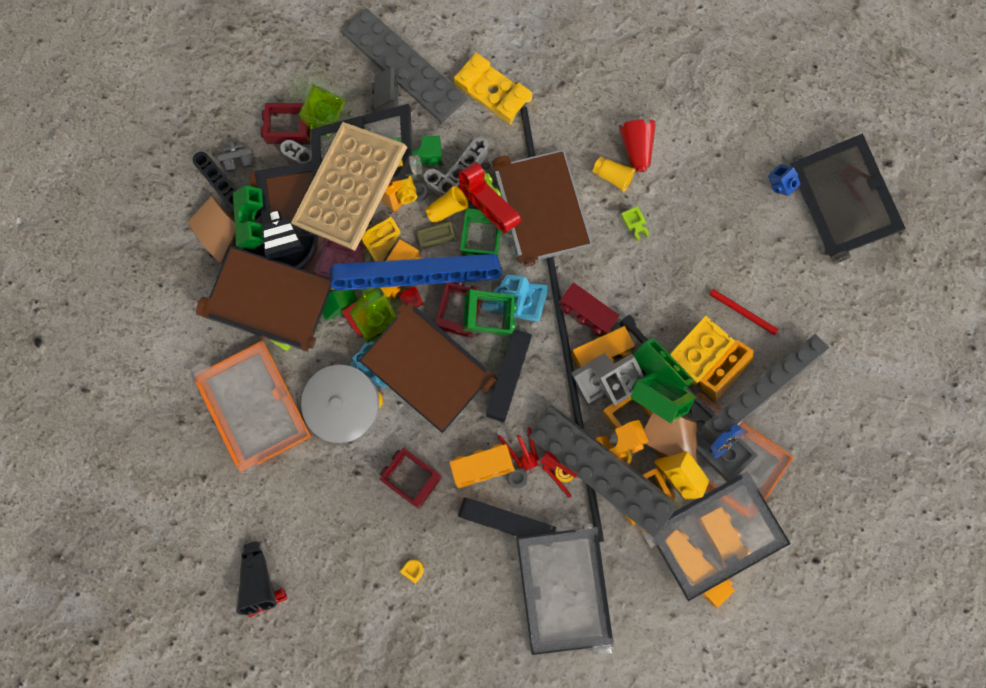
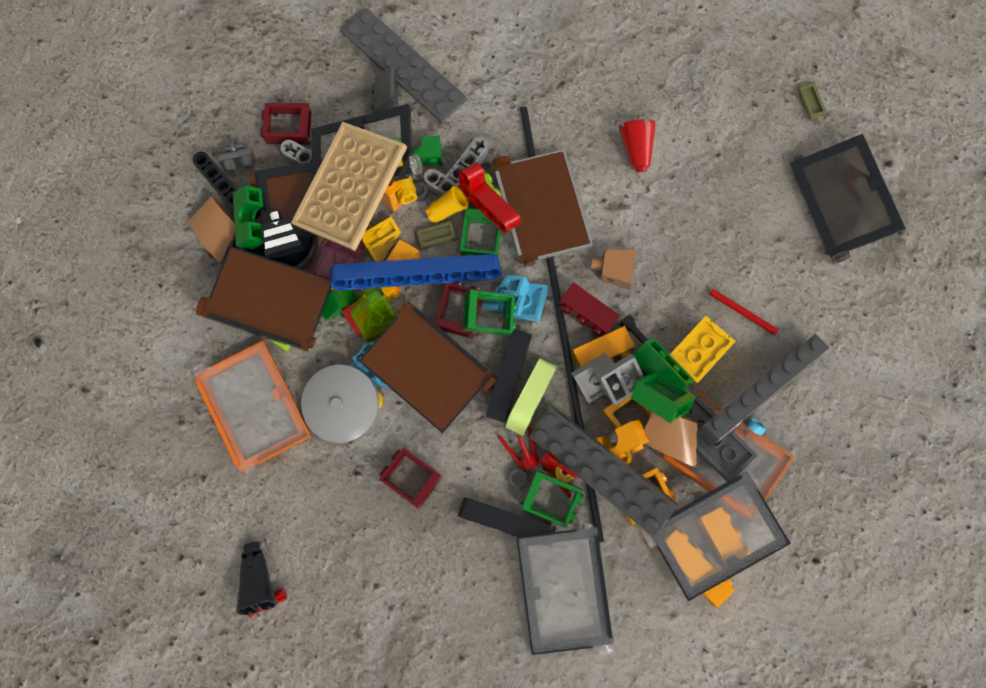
clear neon green slope [299,84,347,139] -> none
red plate [398,286,424,308] -> none
yellow tile [400,559,424,584] -> none
light orange brick [450,444,515,488] -> none
yellow piece [454,52,533,125] -> none
yellow plant [592,157,635,192] -> none
lime plate [620,206,649,242] -> none
yellow slope [654,451,710,501] -> none
light orange brick [700,340,753,402] -> none
blue tile [709,424,743,458] -> none
blue brick [768,164,801,196] -> none
none -> yellowish green beam [506,358,557,436]
none -> green window [522,470,584,528]
none -> medium nougat torso [591,249,636,289]
none -> medium azure tile [746,418,766,435]
none -> olive tile [798,82,828,119]

